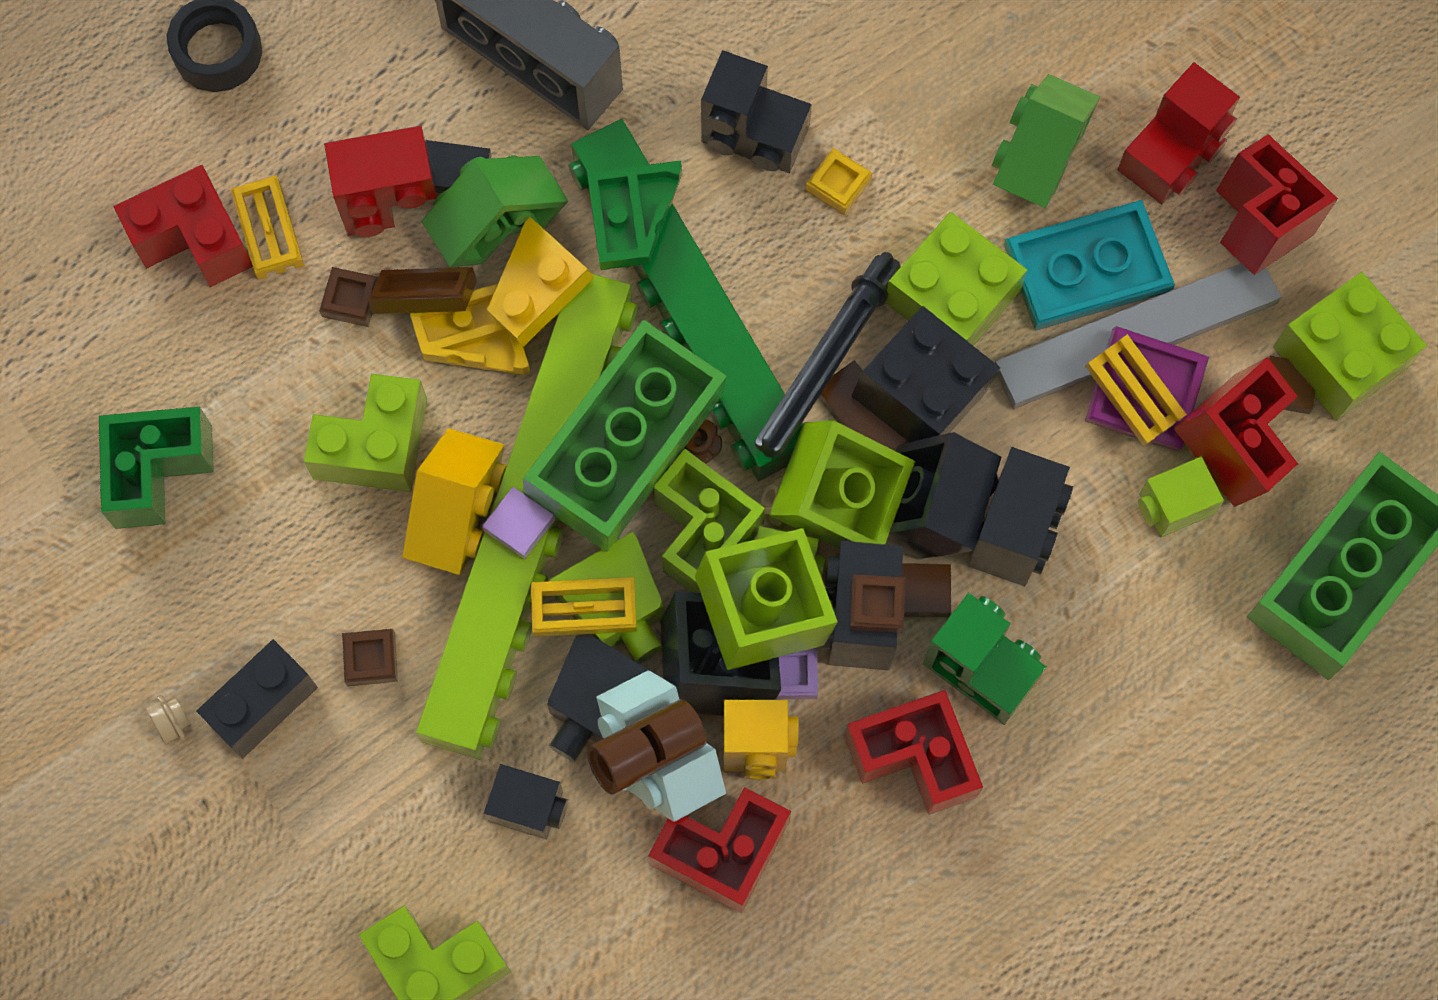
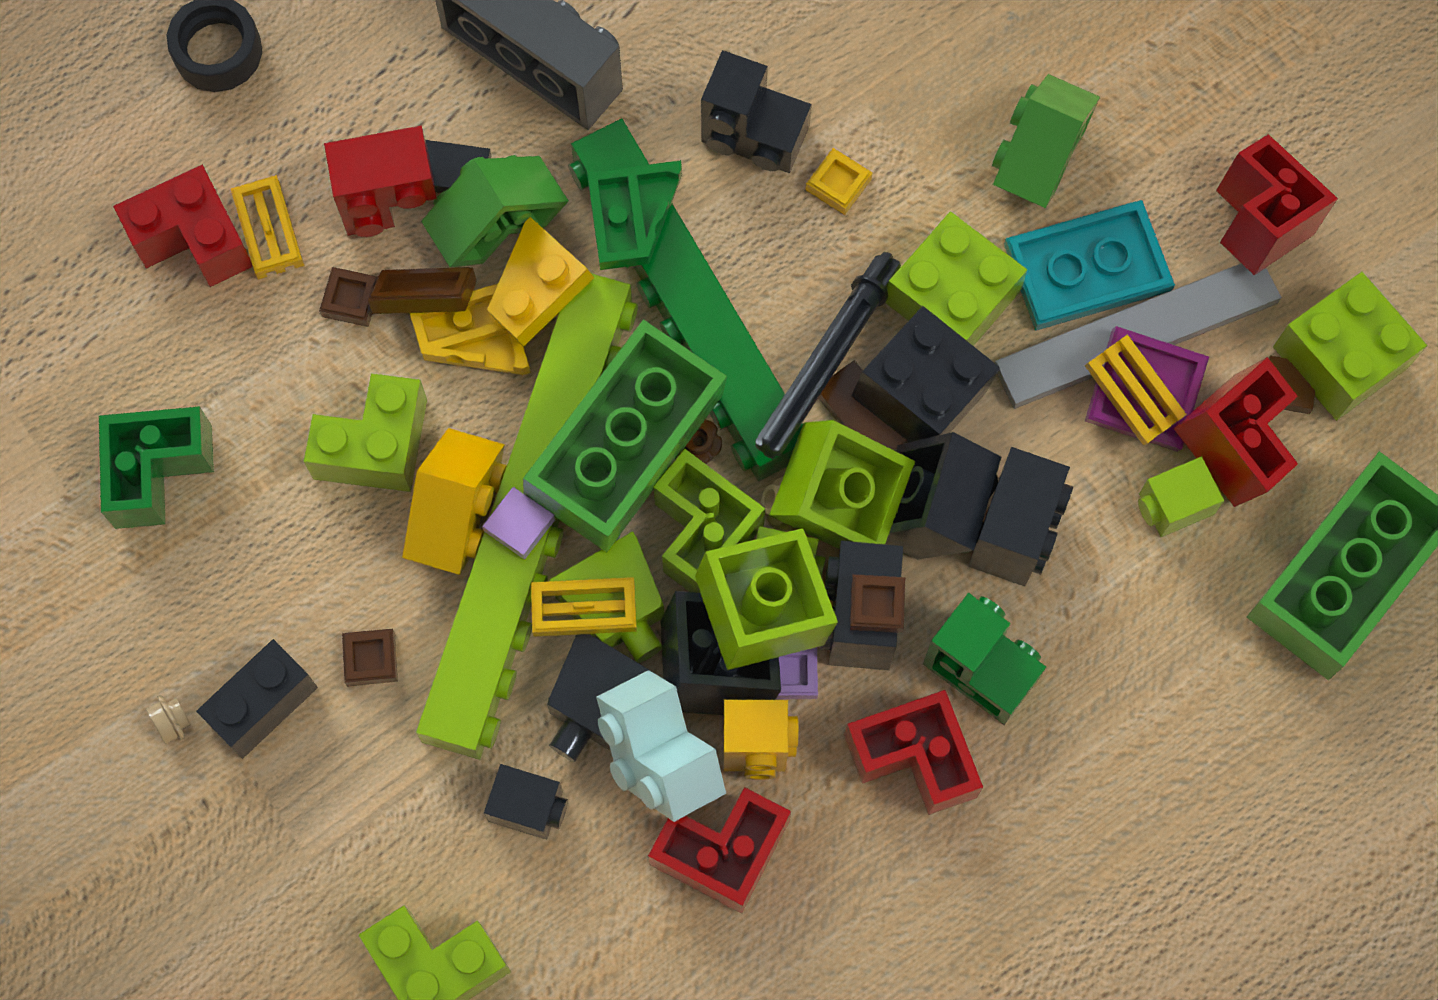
reddish brown pin [587,699,706,795] -> none
reddish brown tile [901,563,951,617] -> none
red brick [1117,62,1240,205] -> none

